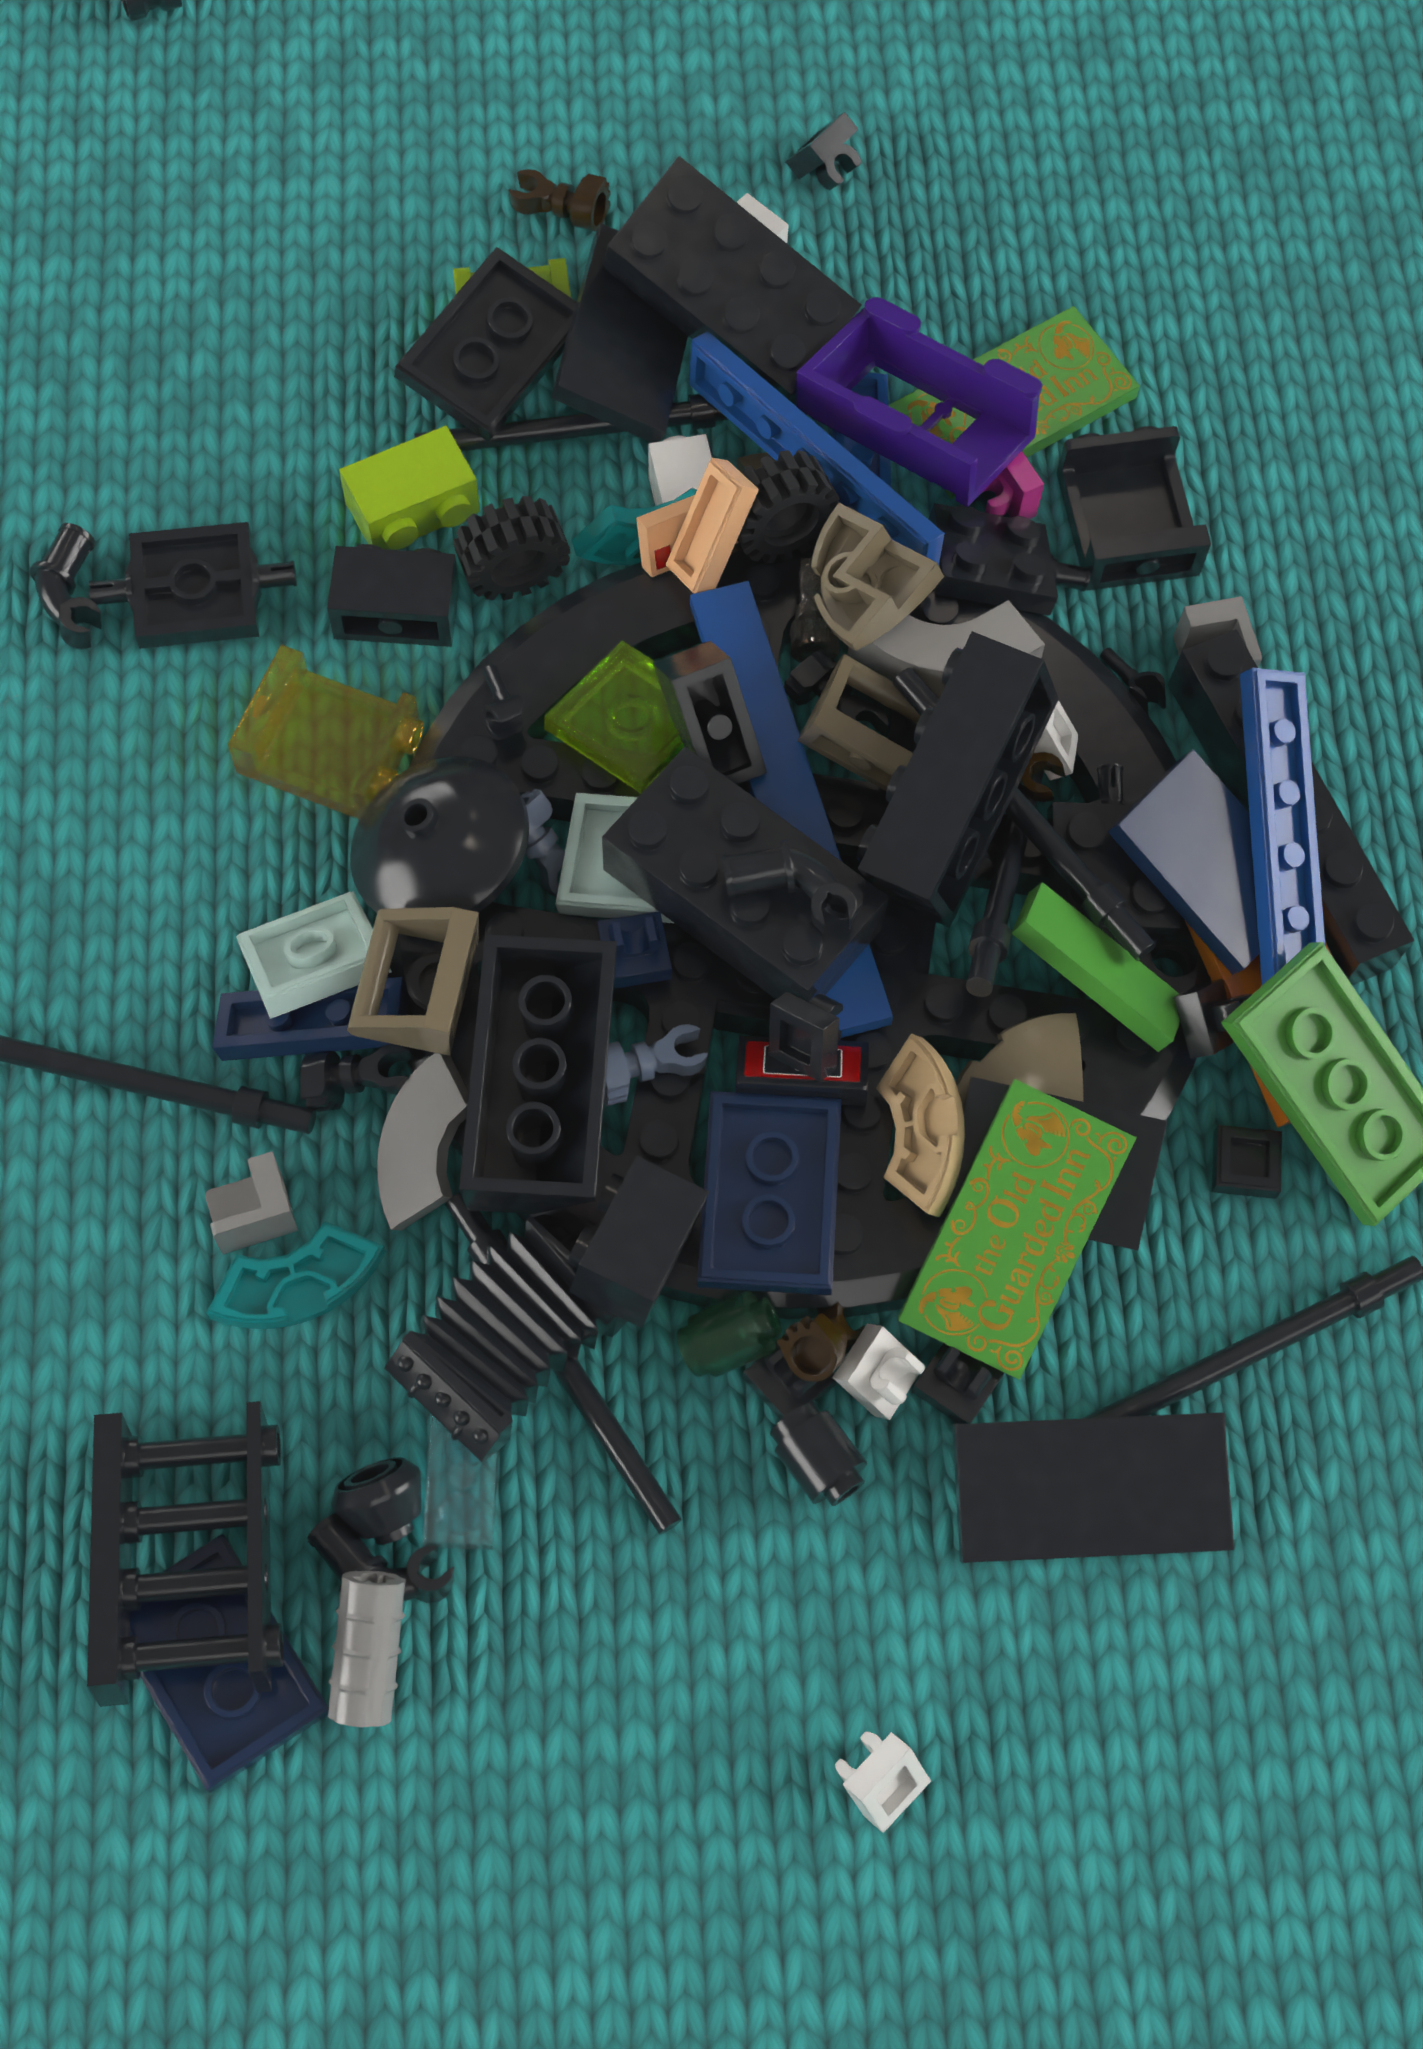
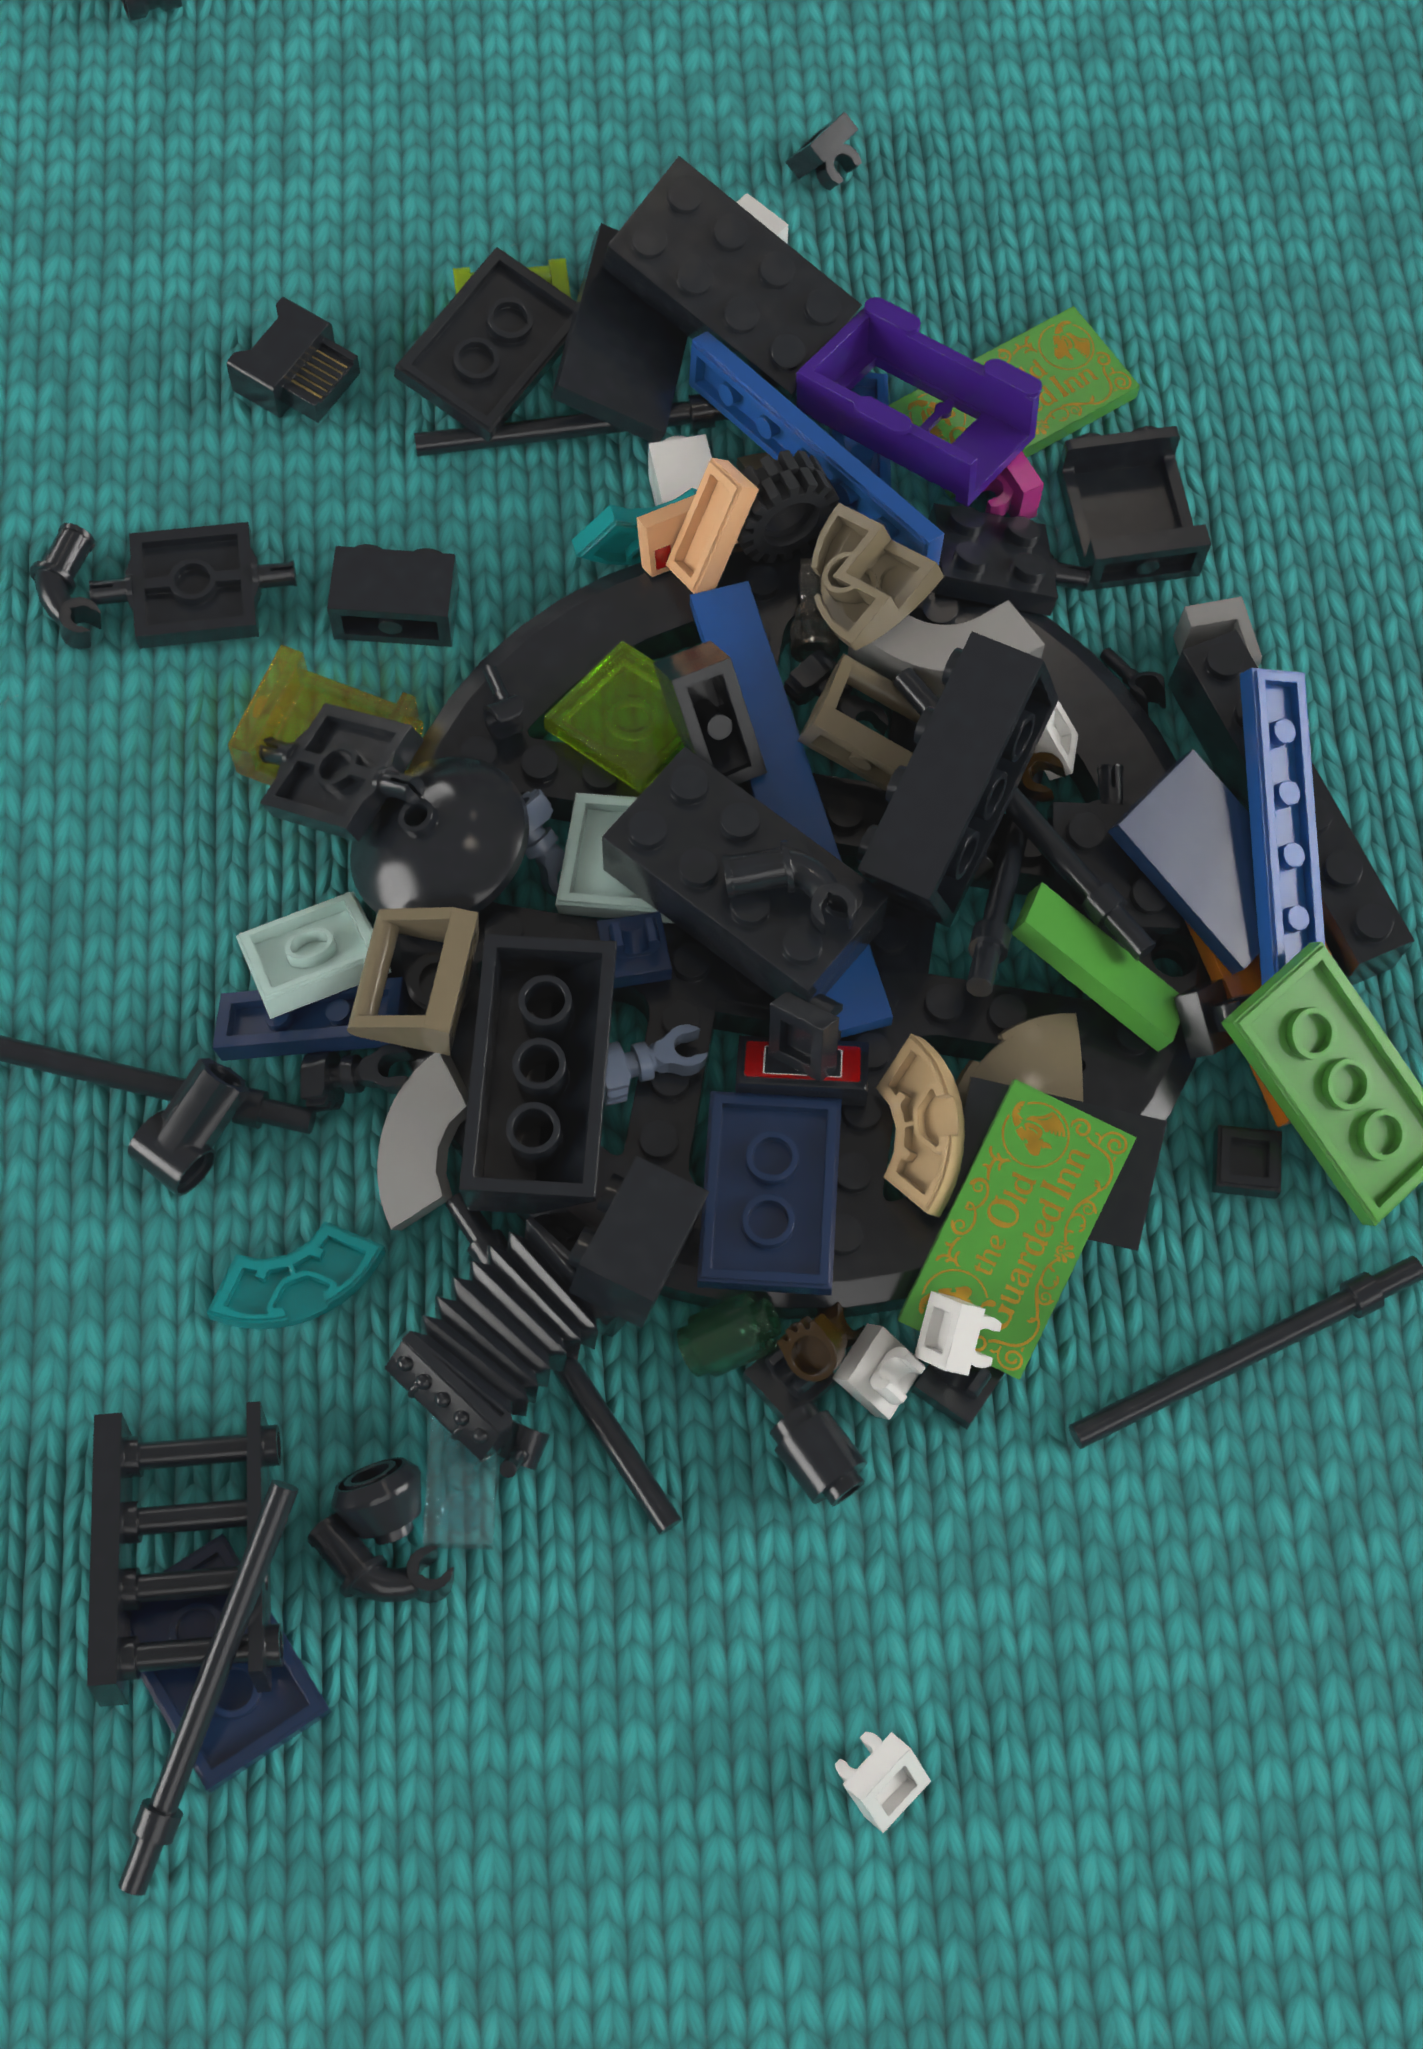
light grey panel [205,1151,298,1254] -> none
light grey axle [328,1571,406,1727] -> none
lime brick [339,425,480,550] -> none
black tyre [454,496,571,600] -> none
dark brown piece [508,169,611,232] -> none
black tile [952,1412,1234,1563] -> none
none -> black bar [118,1480,299,1896]
none -> black piece [127,1058,250,1196]
none -> black piece [226,297,360,423]
none -> black plate [258,703,425,842]
none -> black hand [499,1420,550,1478]
none -> white tile [914,1291,1002,1376]

